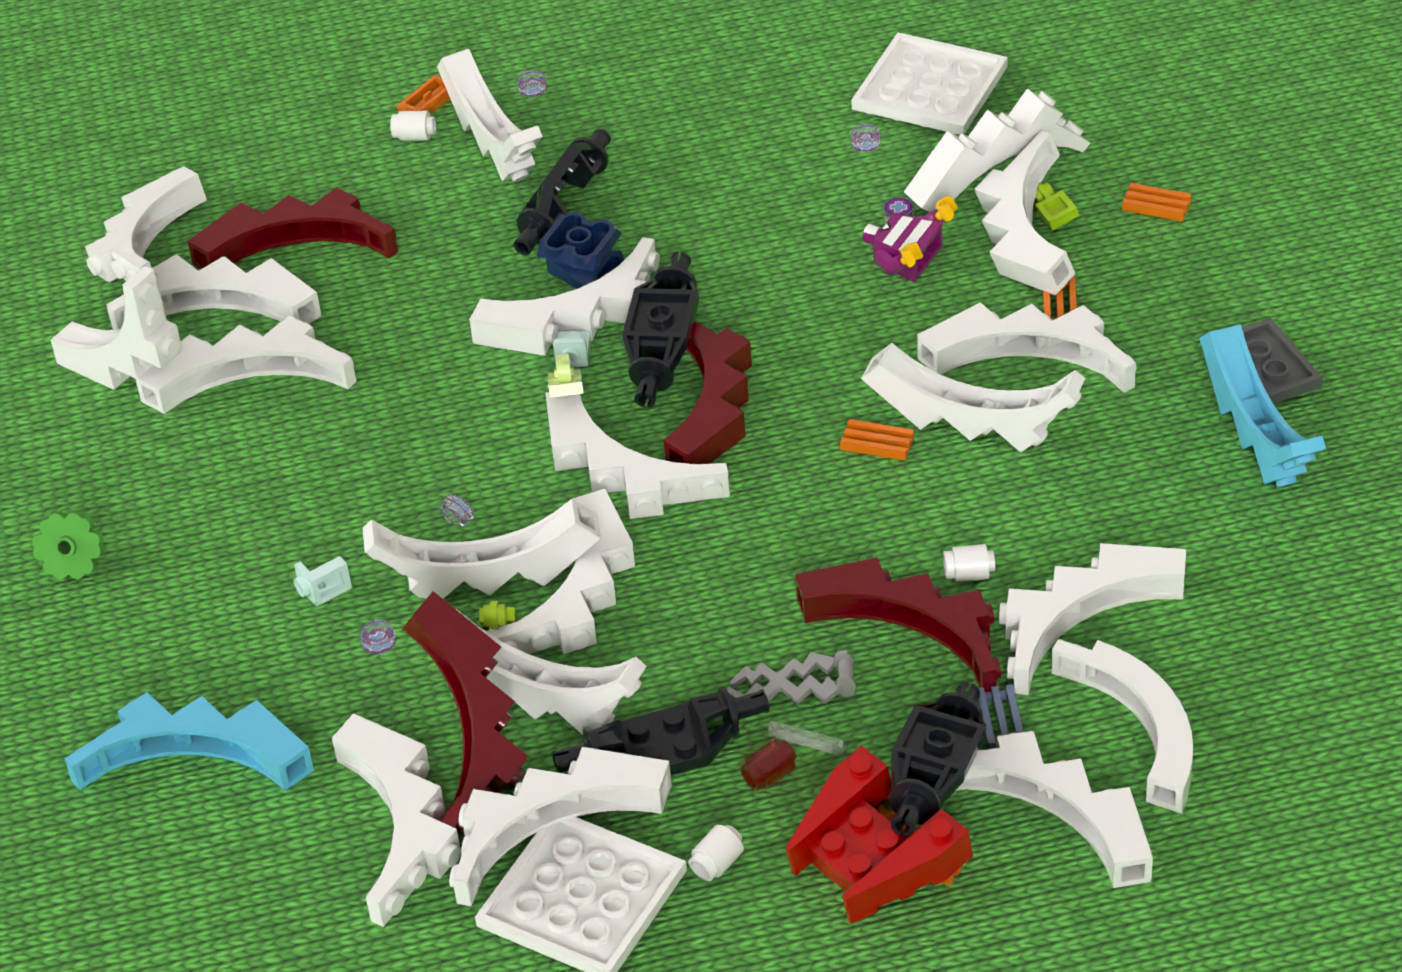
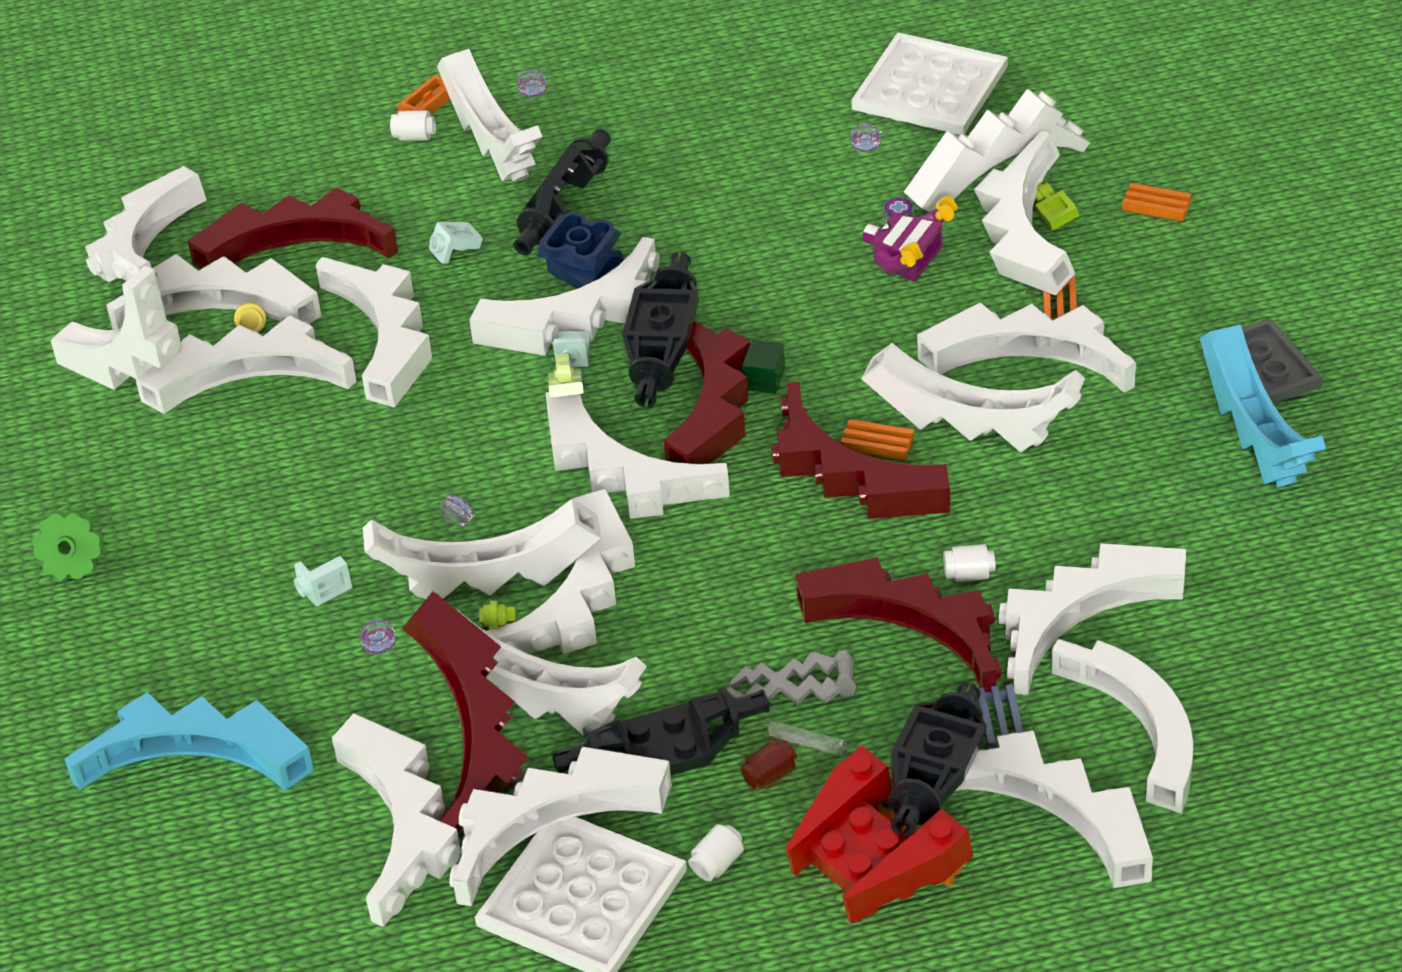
none -> light yellow plate [234,302,266,332]
none -> white arch [316,257,432,408]
none -> light aqua bracket [429,222,483,264]
none -> dark green panel [743,340,785,394]
none -> dark red arch [771,382,950,519]

